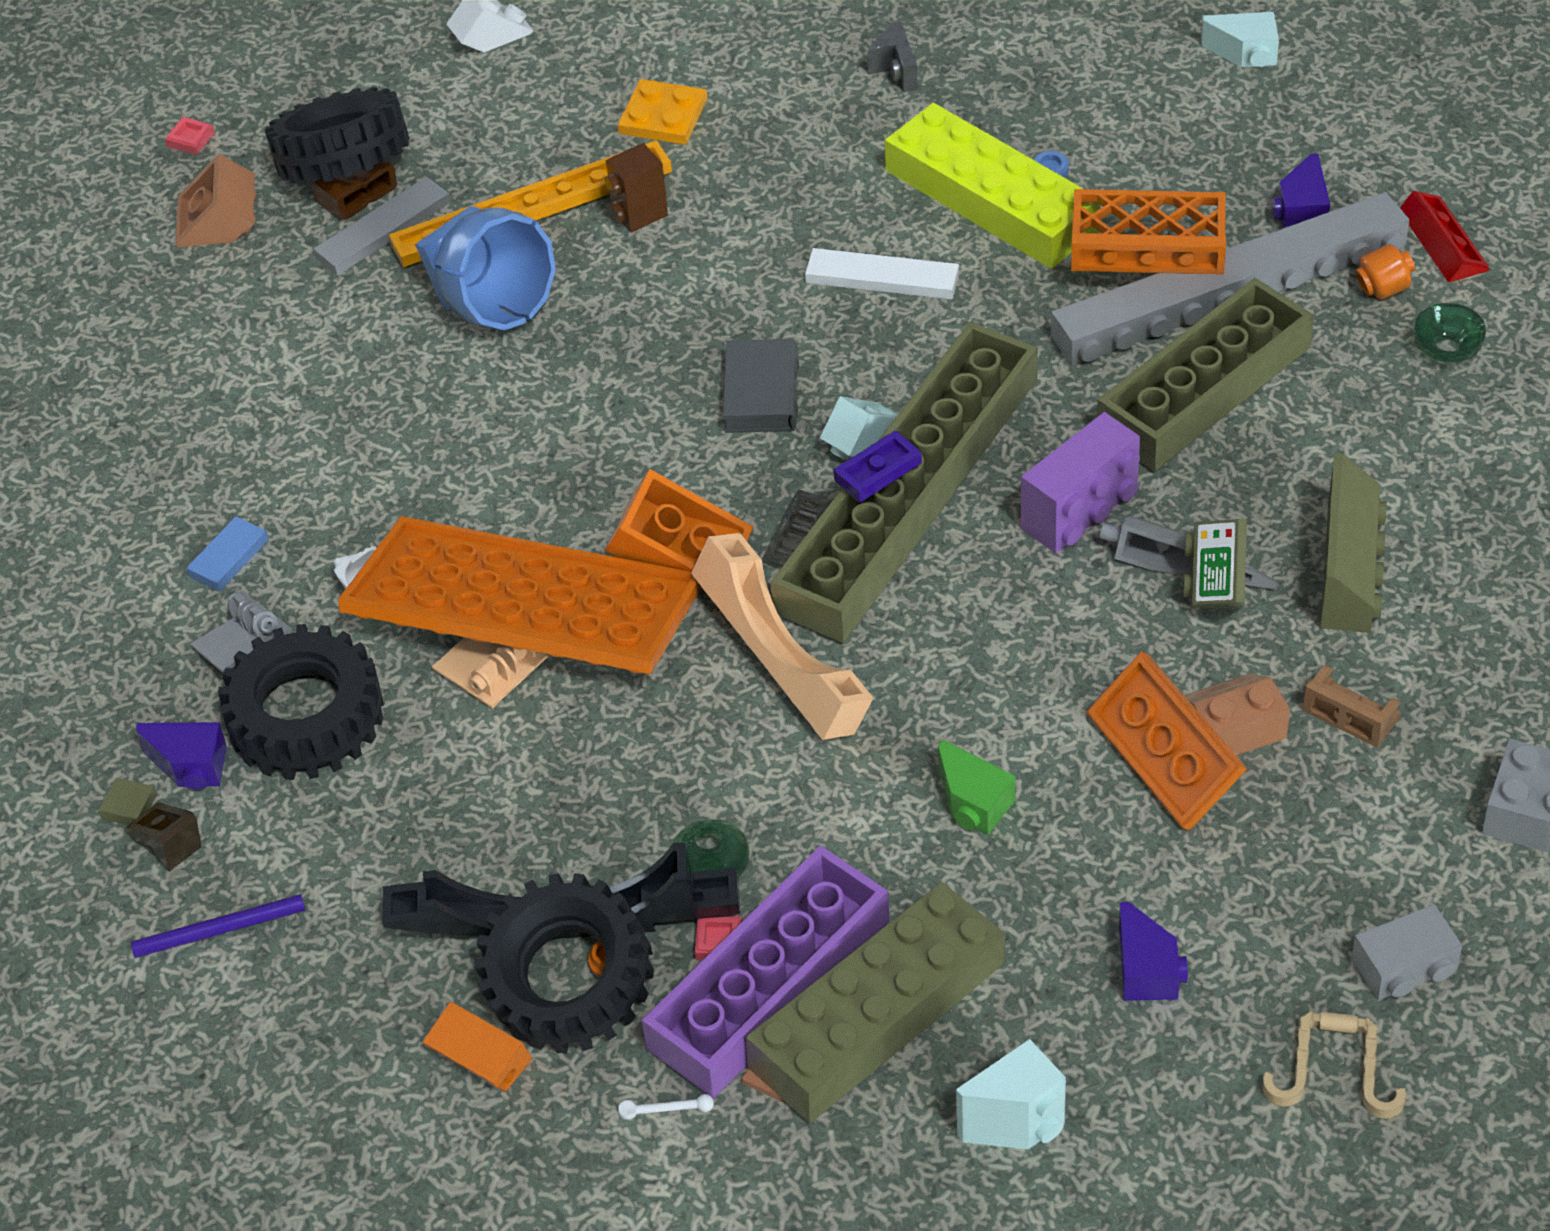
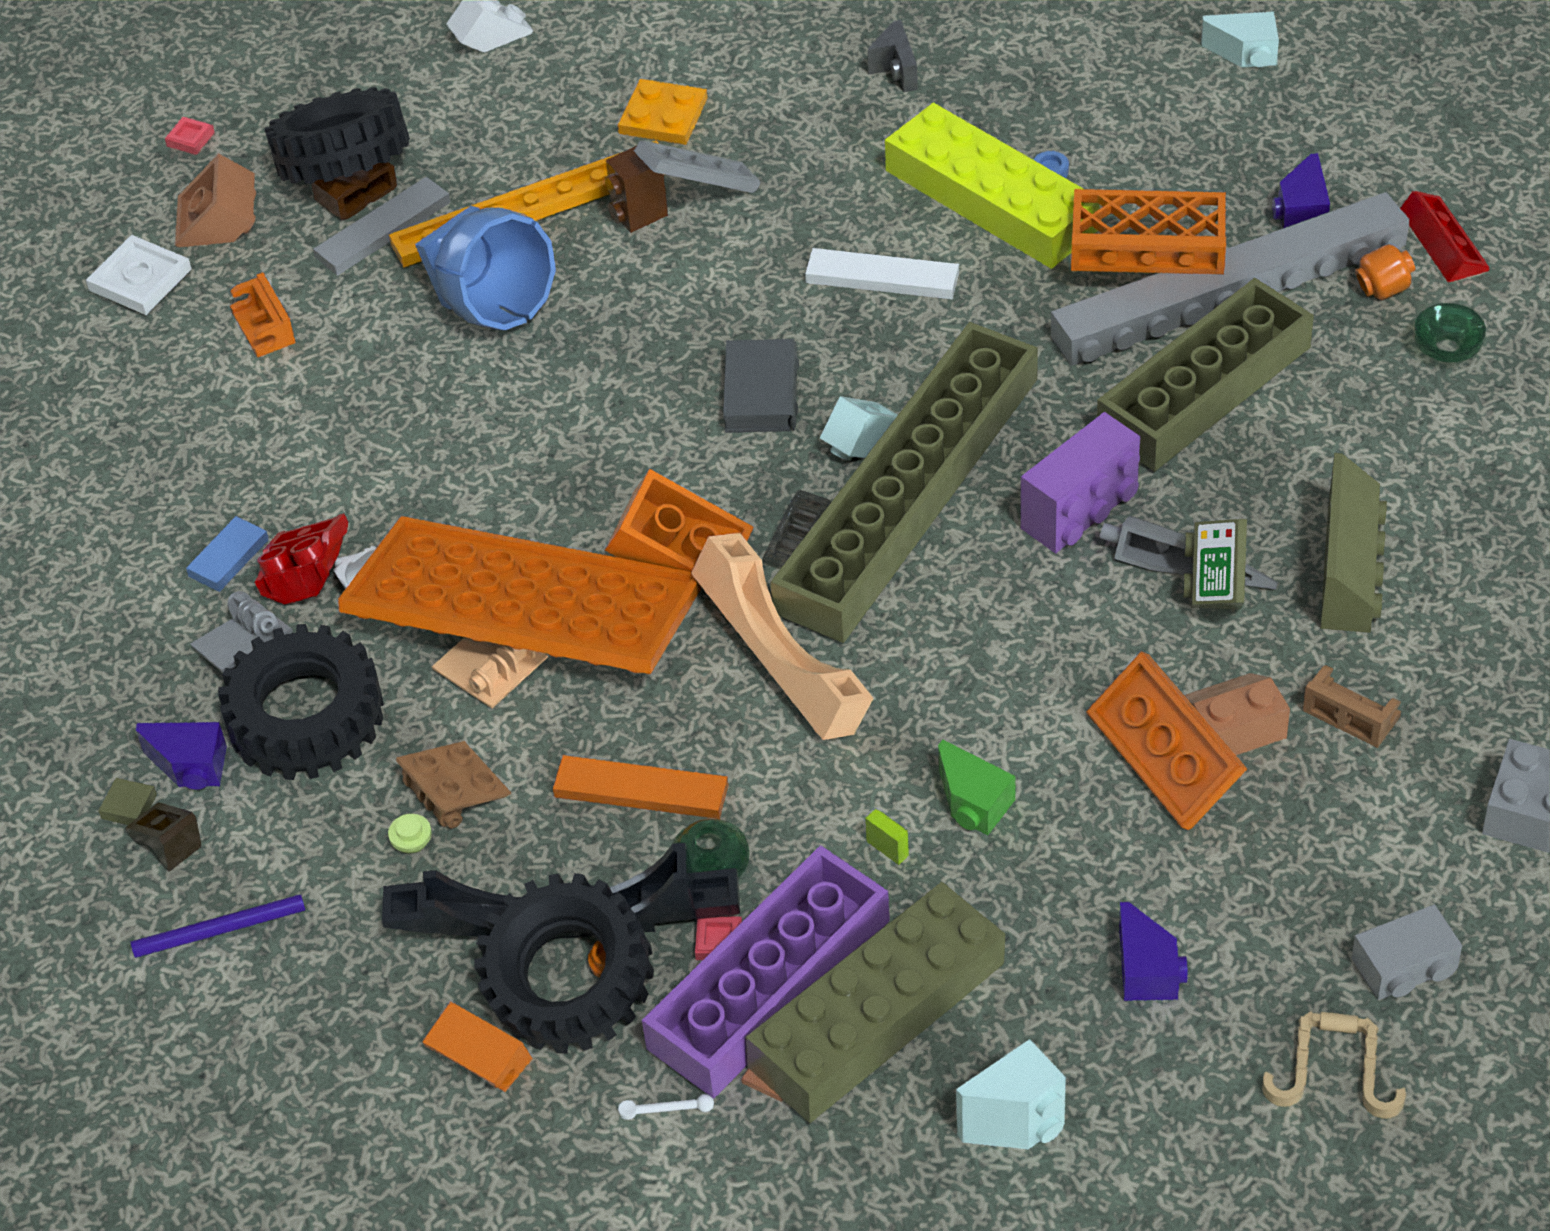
dark purple plate [833,430,922,503] -> none
none -> white plate [86,235,191,315]
none -> orange hinge [230,272,296,358]
none -> red slope [254,513,348,605]
none -> yellowish green plate [388,814,432,853]
none -> medium nougat hinge [396,741,511,829]
none -> orange tile [553,755,729,819]
none -> light grey tile [634,140,761,193]
none -> lime tile [865,809,909,865]

